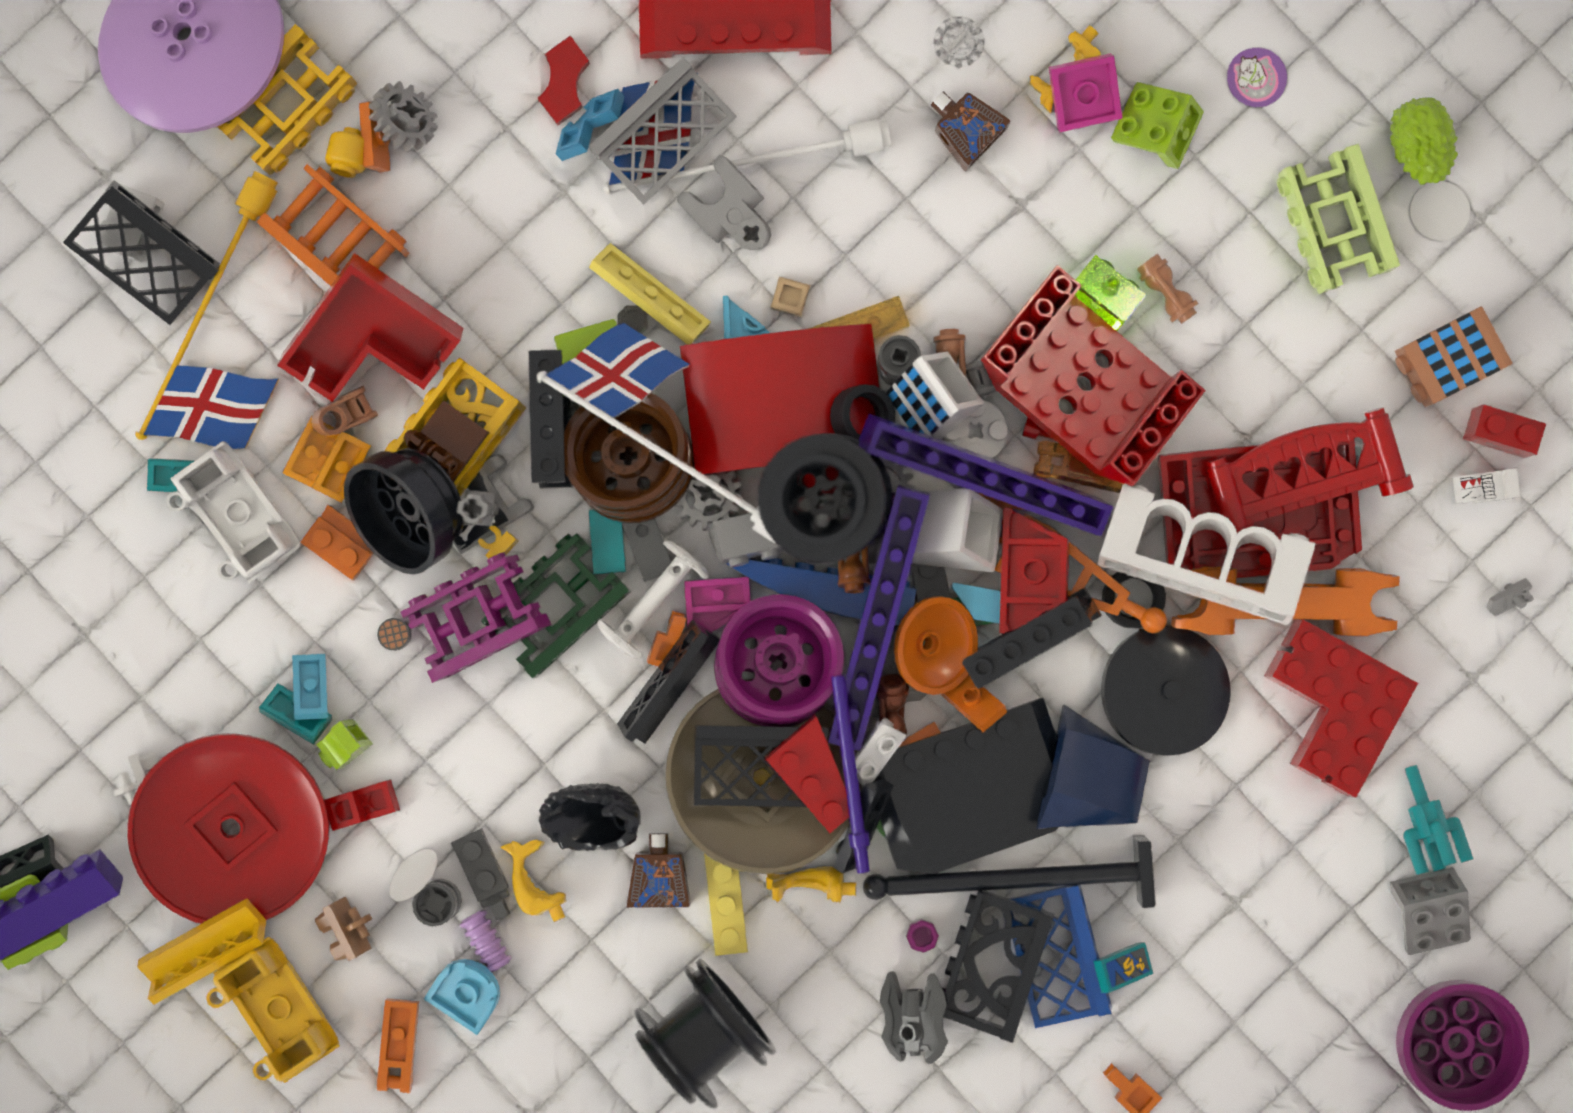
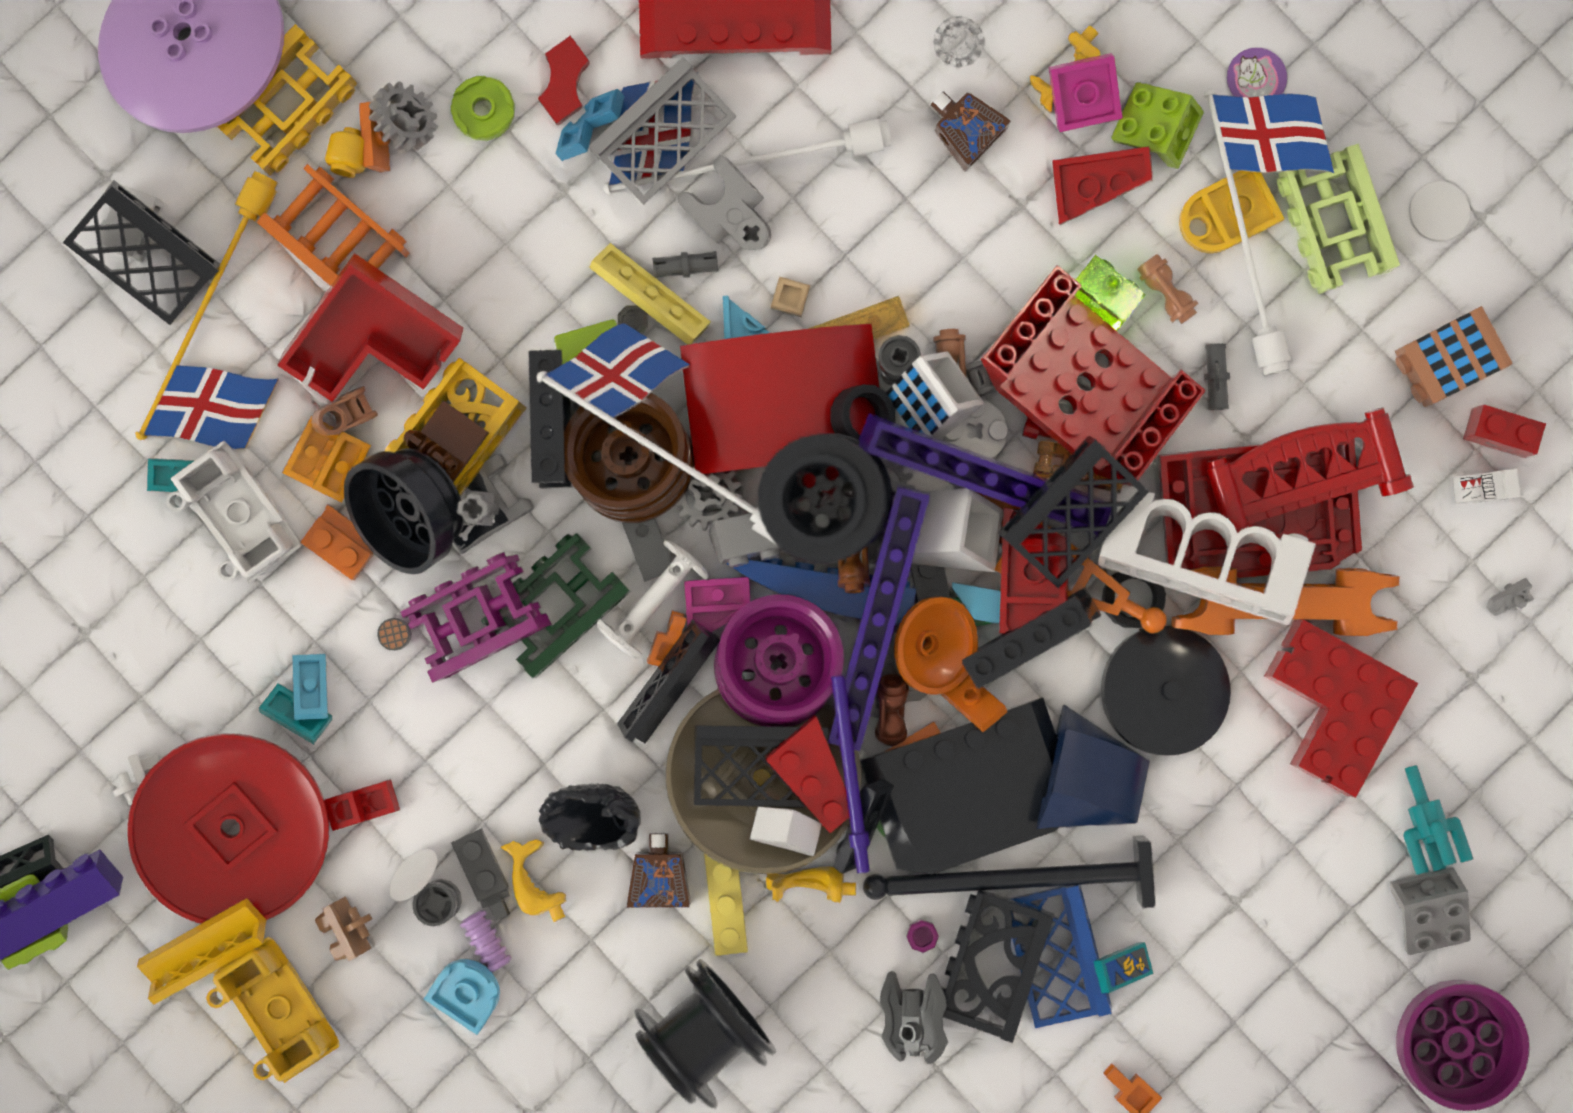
lime arch [316,719,373,770] -> none
orange plate [377,998,420,1093] -> none
yellow tile [478,525,519,559] -> none
teal tile [588,510,626,575] -> none
white hinge [855,718,907,785] -> none
lime piece [1390,97,1458,185] -> none
none -> lime tile [451,76,515,141]
none -> dark grey pin [652,251,719,278]
none -> white slope [750,807,822,856]
none -> black fence [998,436,1150,588]
none -> red wing [1052,146,1153,225]
none -> yellow tile [1179,171,1285,253]
none -> flag [1204,89,1334,376]
none -> dark grey pin [1204,344,1230,410]

